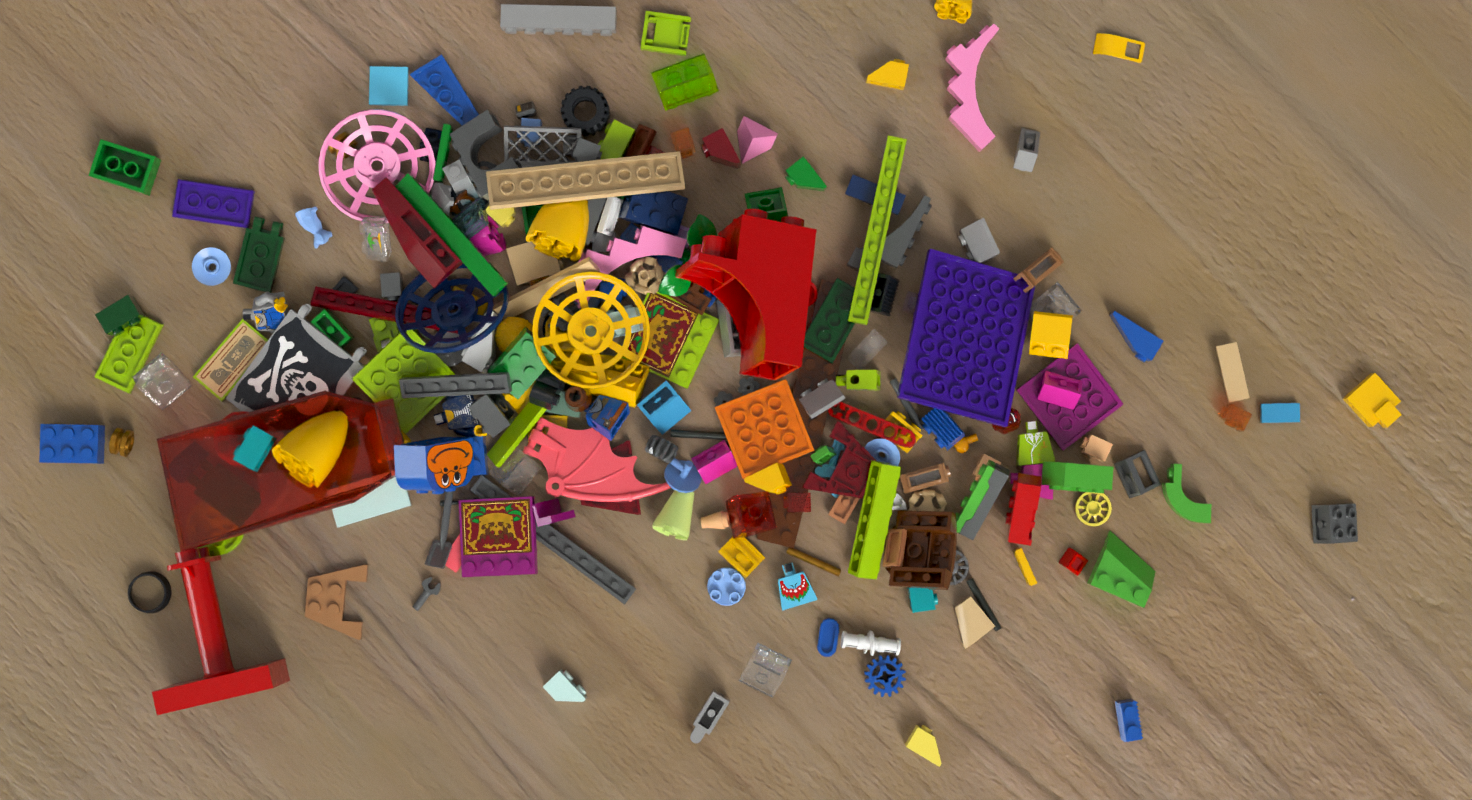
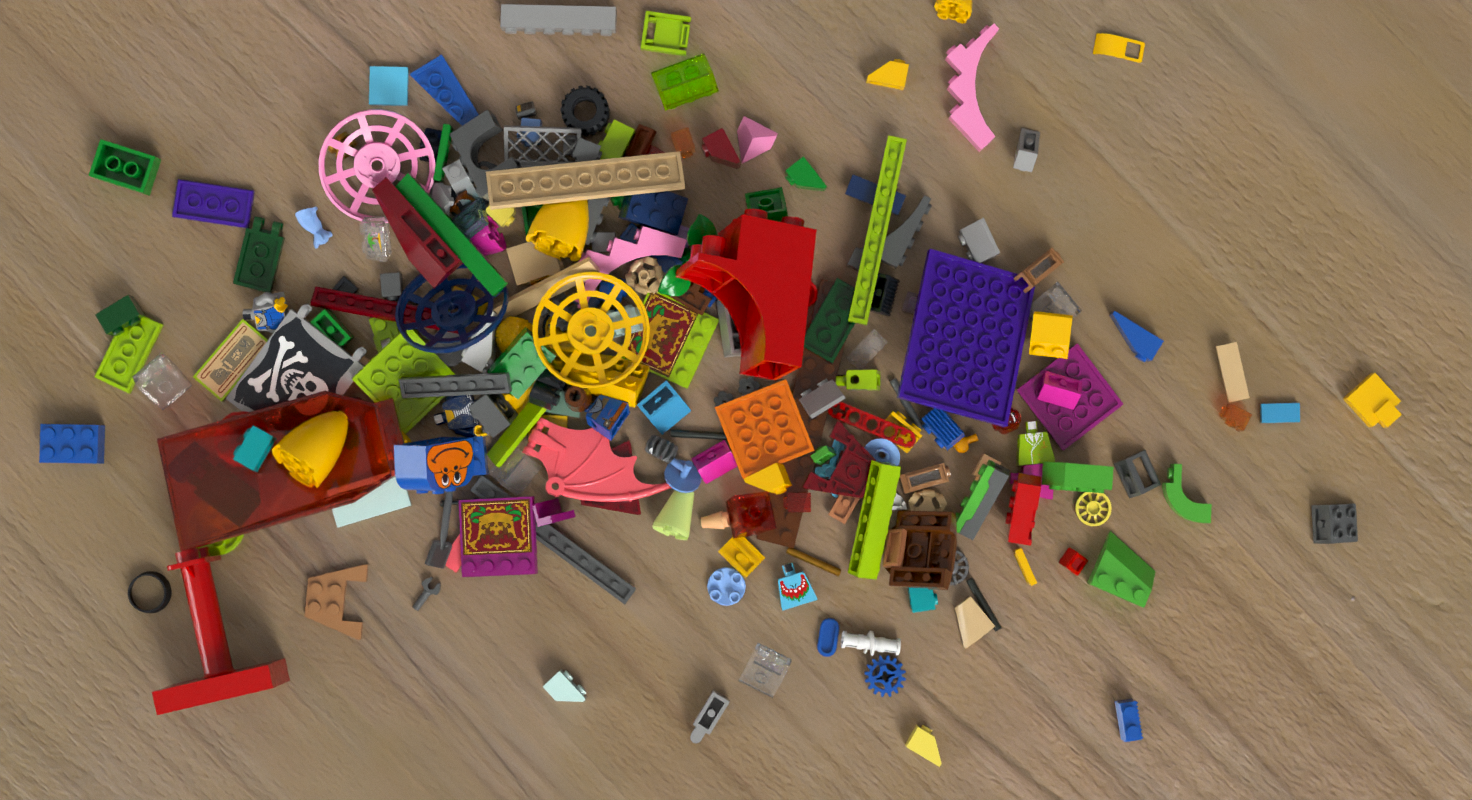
pearl gold wheel [109,427,134,457] -> none
light blue dish [192,247,231,286] -> none
white tile [597,197,623,236] -> none
light nougat brick [1080,435,1113,462] -> none

